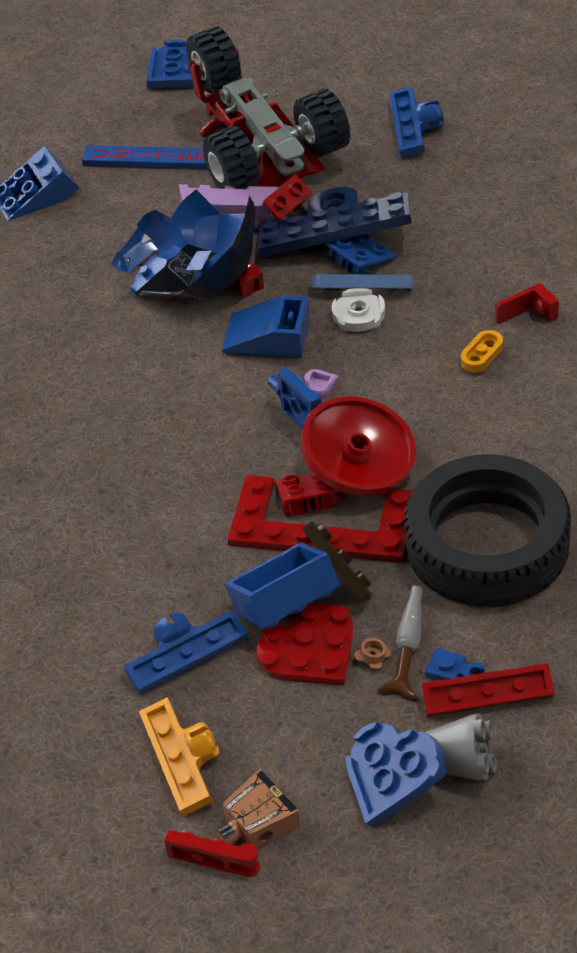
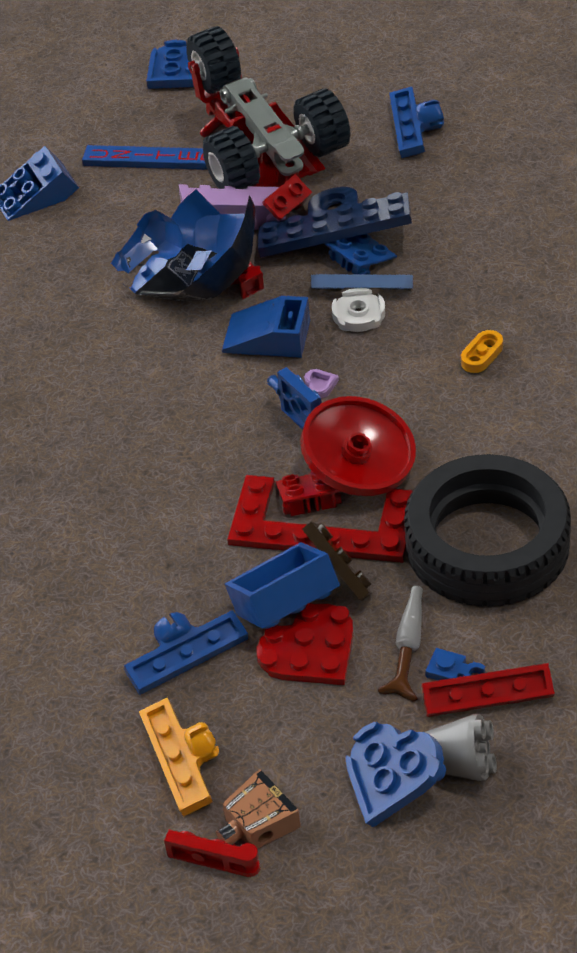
nougat plate [354,638,391,670] -> none
red bracket [495,283,559,324] -> none

